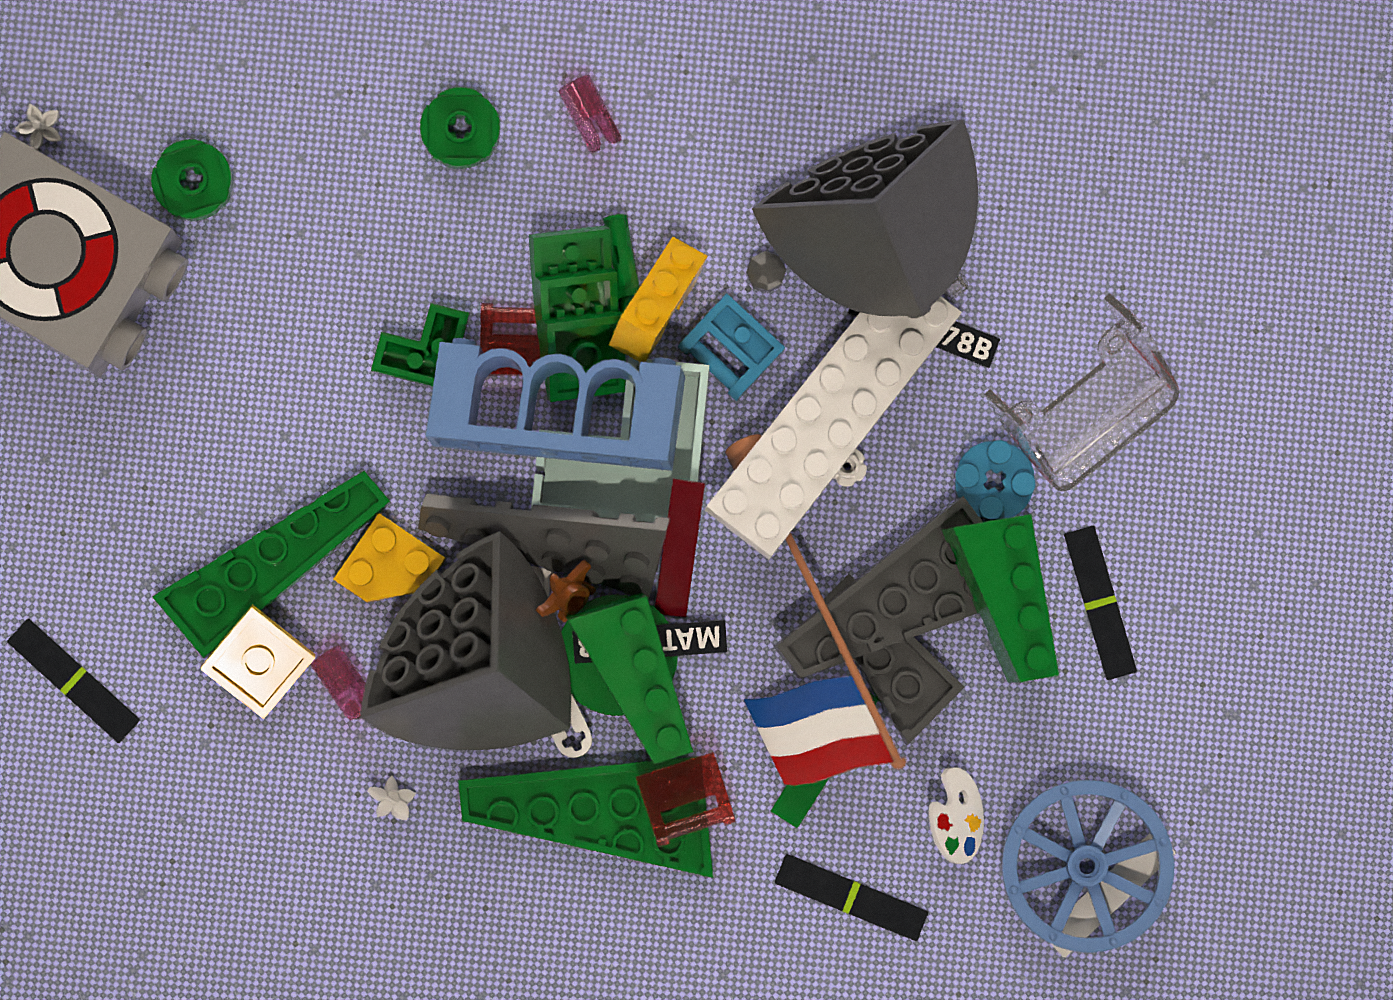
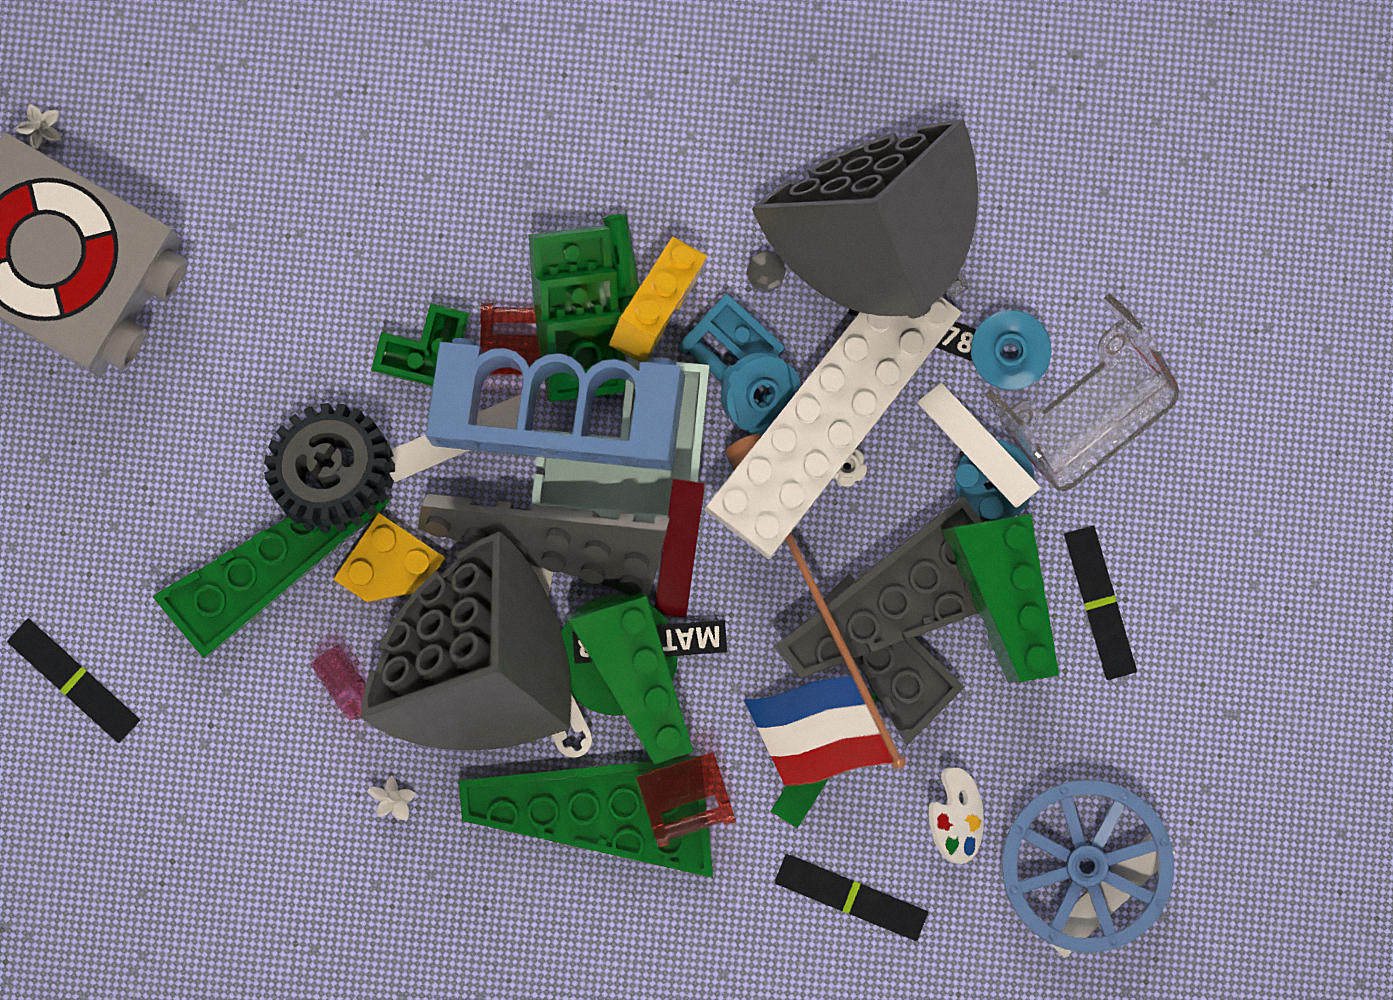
green plate [151,139,233,221] -> none
plate [200,604,316,719] -> none
green plate [420,87,501,169] -> none
dark orange animal [536,560,596,622] -> none
clear pink hinge [558,75,622,153] -> none
none -> wheel [264,403,395,533]
none -> white sticker [389,395,521,482]
none -> dark azure plate [721,353,801,435]
none -> white sticker [917,382,1041,509]
none -> dark azure dish [971,310,1052,390]

